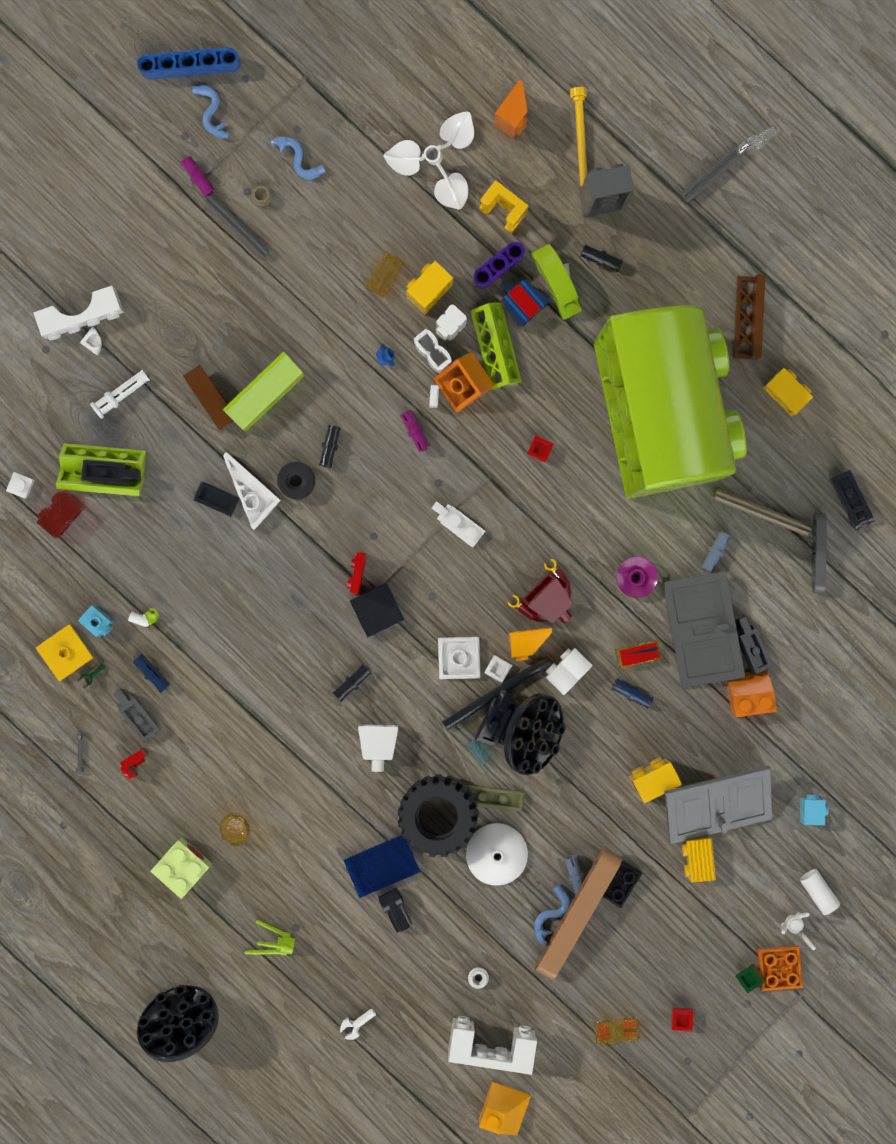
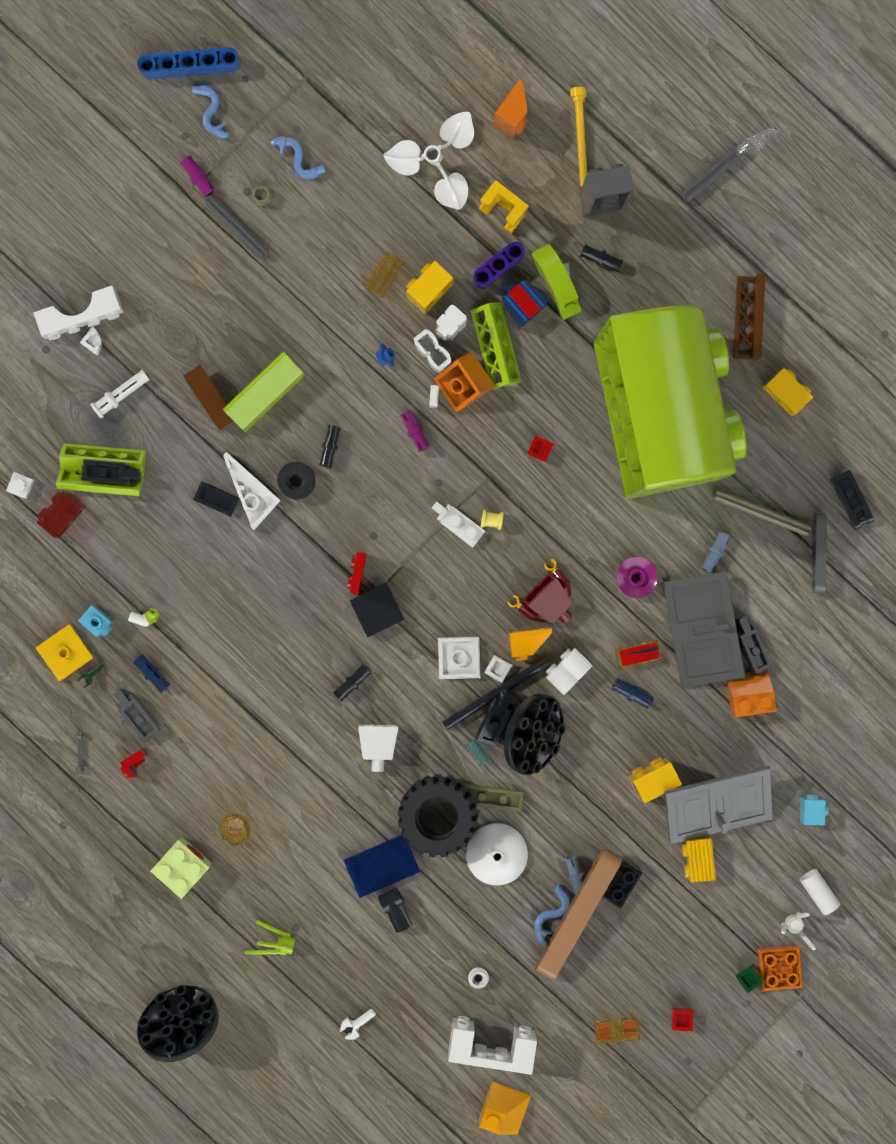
none -> light yellow bush [480,509,504,530]

